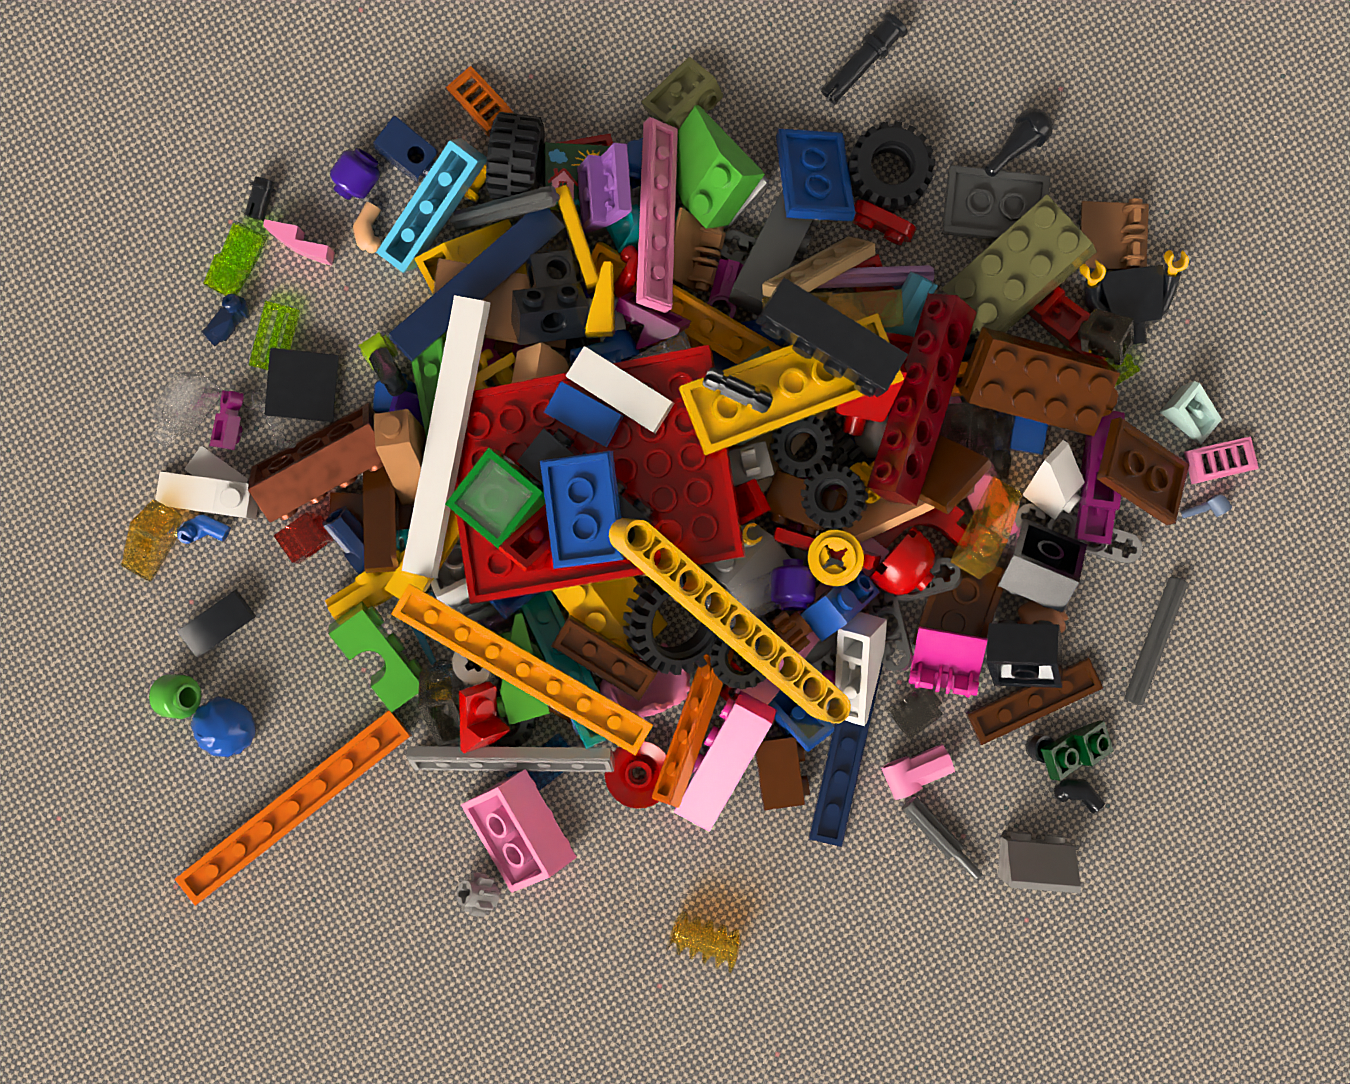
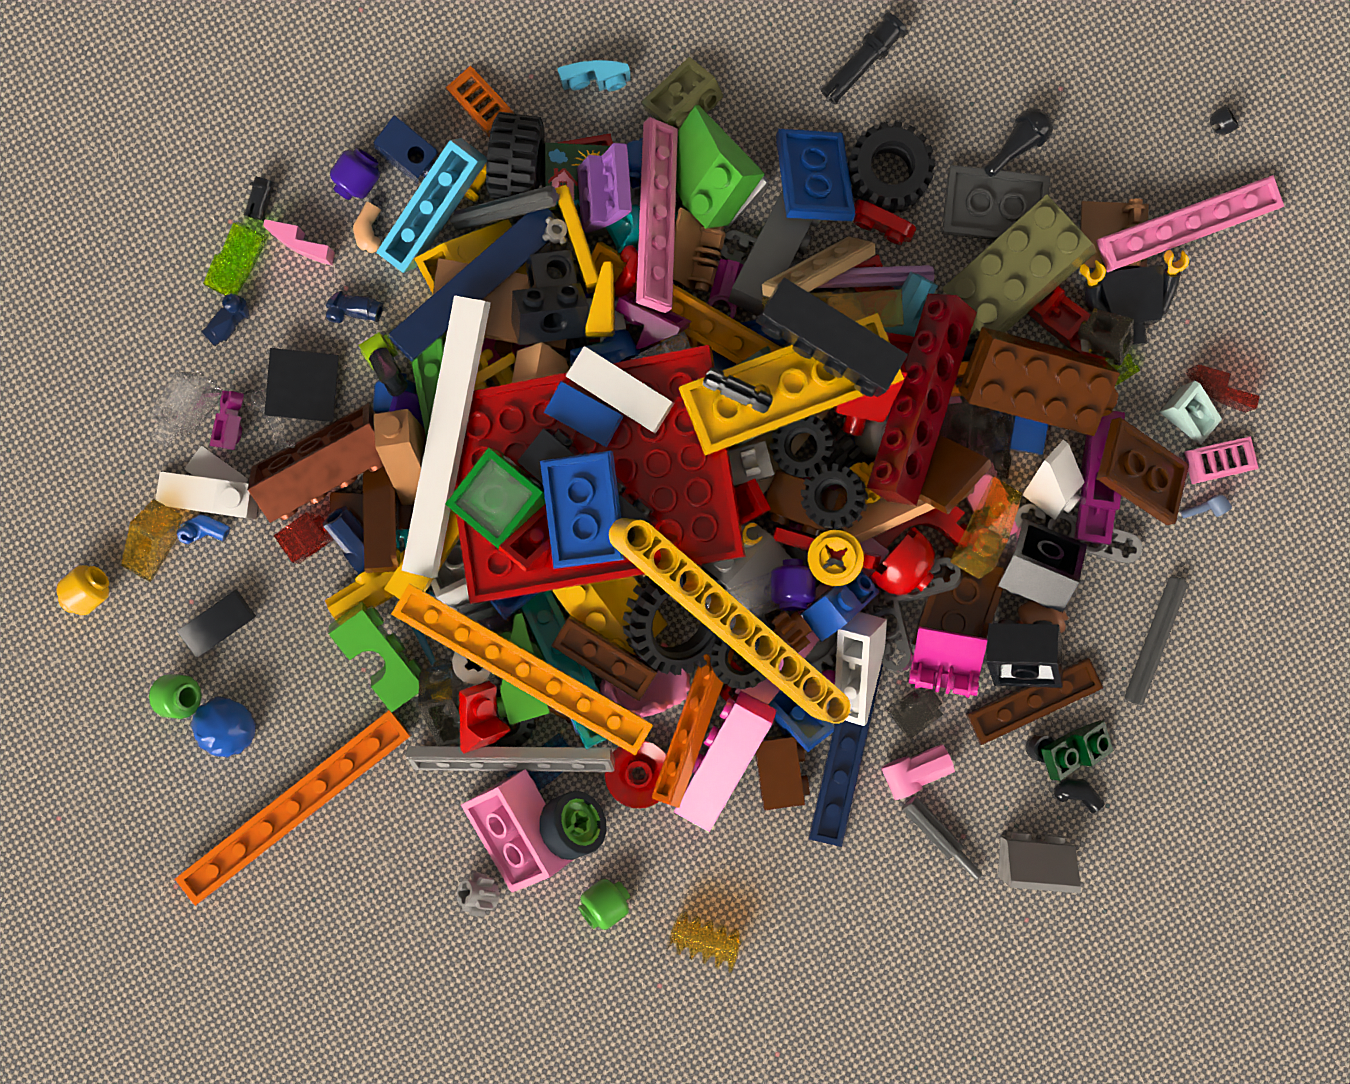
clear neon green tile [248,300,300,371] -> none
none -> yellow head [56,565,109,615]
none -> dark blue arm [326,291,383,323]
none -> black wheel [540,790,607,860]
none -> light grey piece [542,217,567,245]
none -> medium azure slope [557,60,631,92]
none -> bright green head [578,878,630,930]
none -> bright pink tile [1096,175,1285,272]
none -> clear red slope [1187,364,1260,413]
none -> black hinge [1210,105,1239,135]

